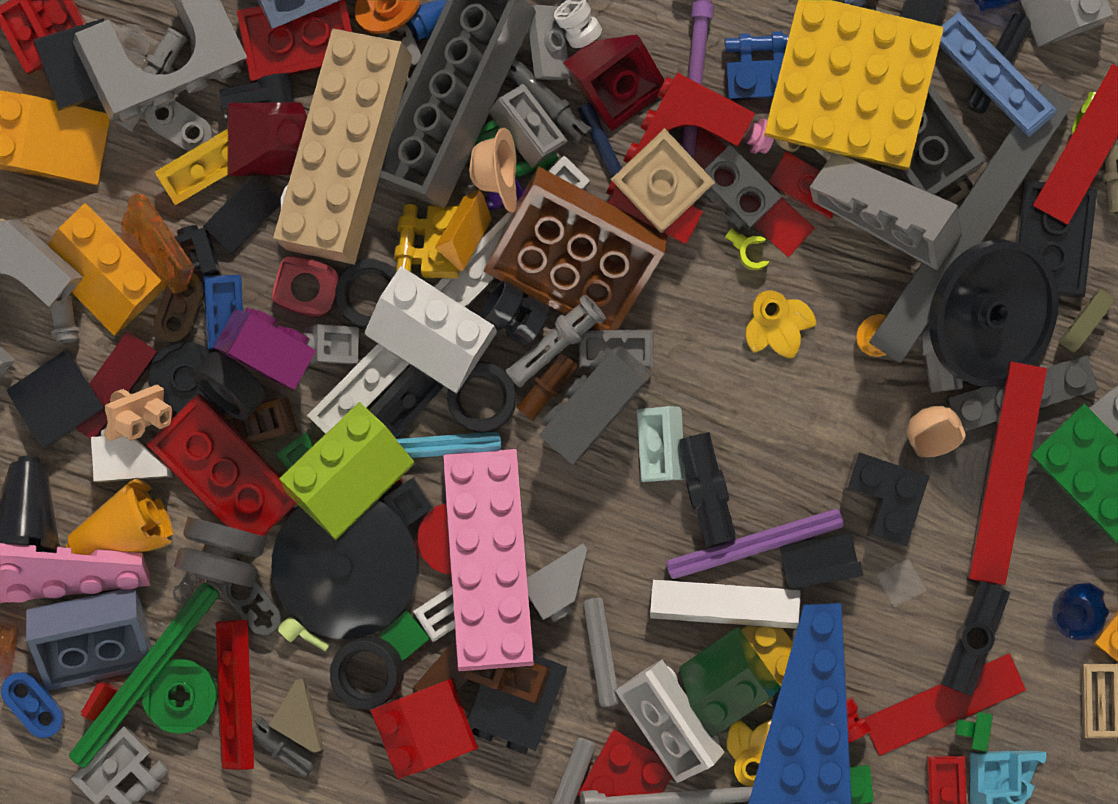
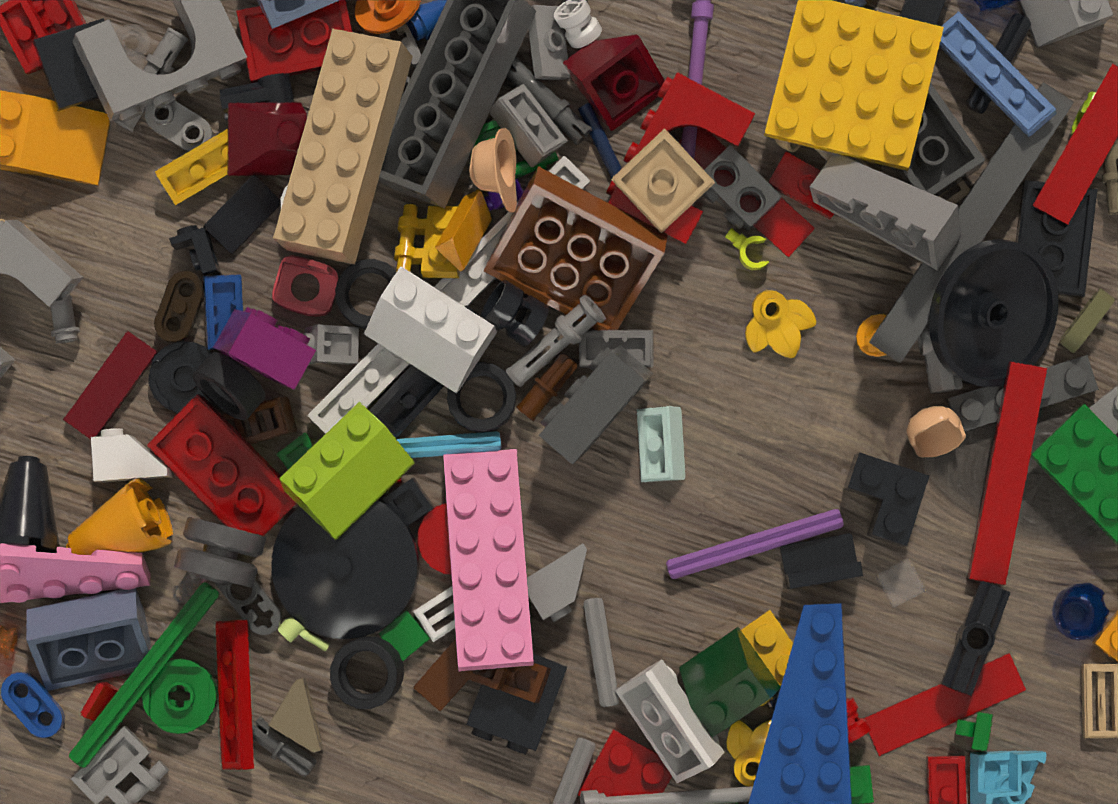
black slope [7,349,105,450] -> none
light orange slope [48,203,167,337] -> none
light nougat hips [104,385,172,441] -> none
clear orange plate [121,194,195,294] -> none
red slope [371,678,478,780] -> none
white tile [650,580,800,629] -> none
black piece [679,432,736,547] -> none
blue plate [724,31,789,101] -> none
bright pink plate [745,118,774,154] -> none

